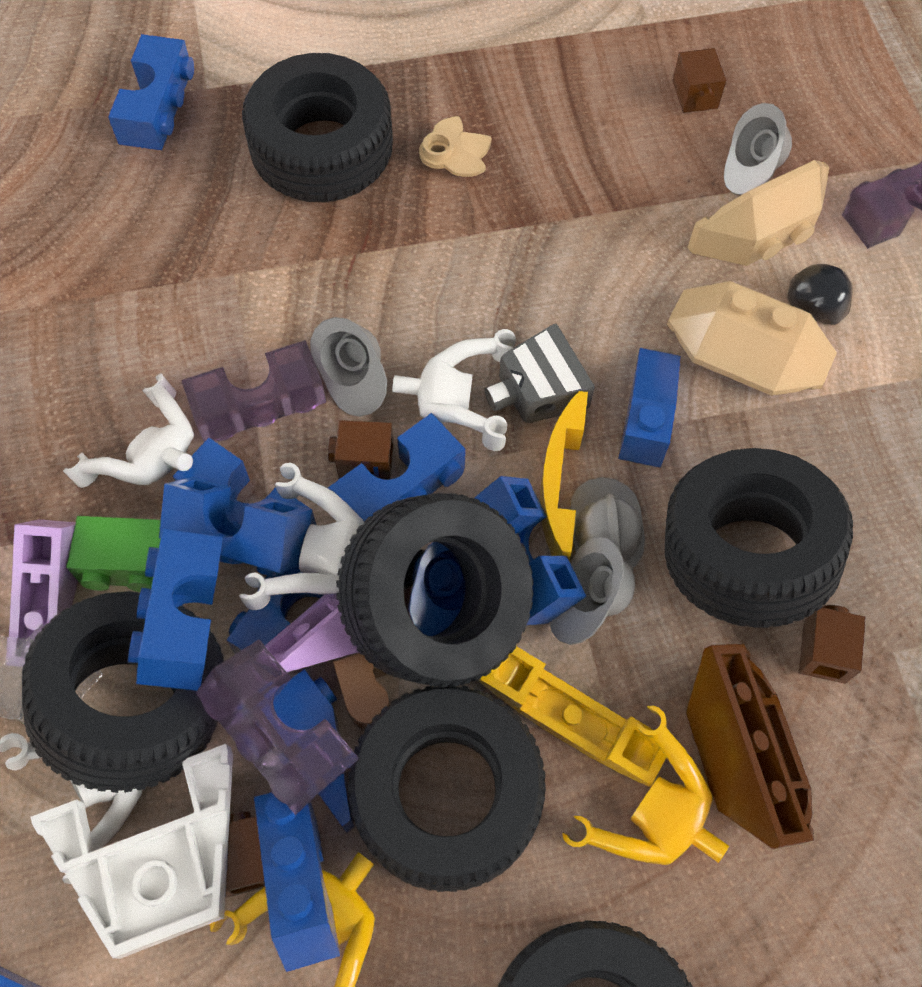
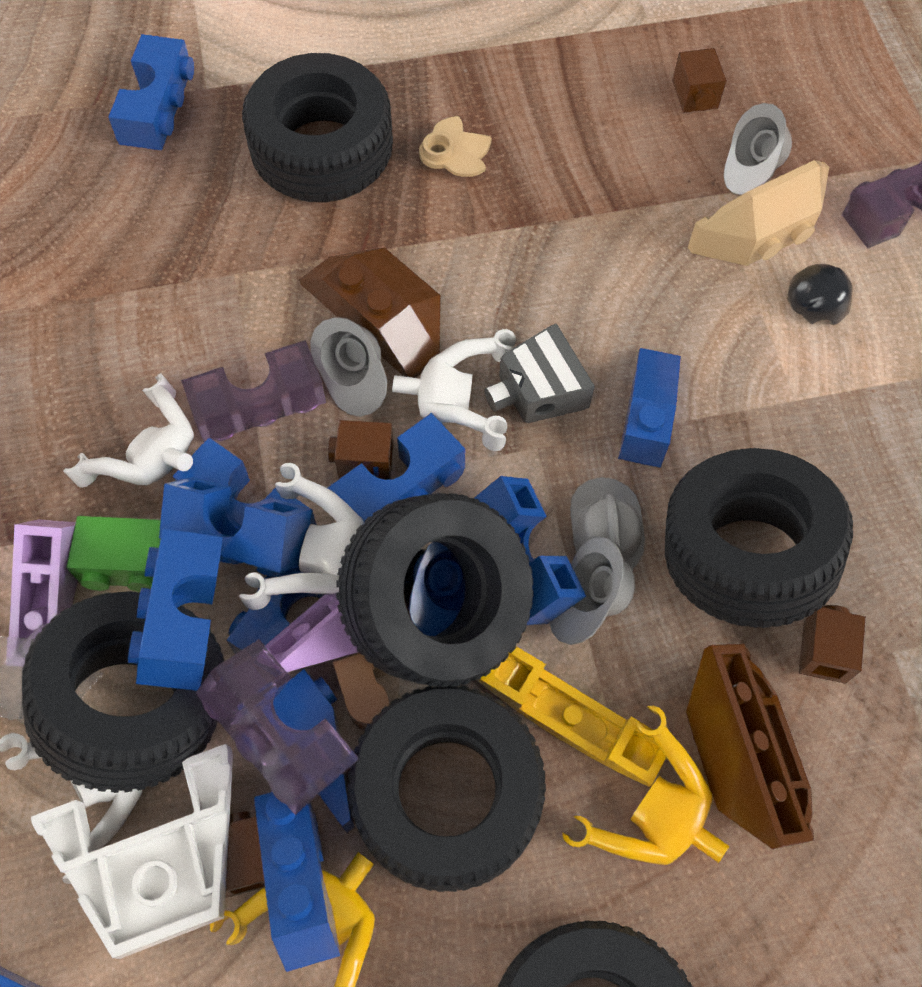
yellow slope [540,391,588,561] -> none
tan wedge [667,281,837,396] -> none
none -> reddish brown wedge [299,247,441,378]

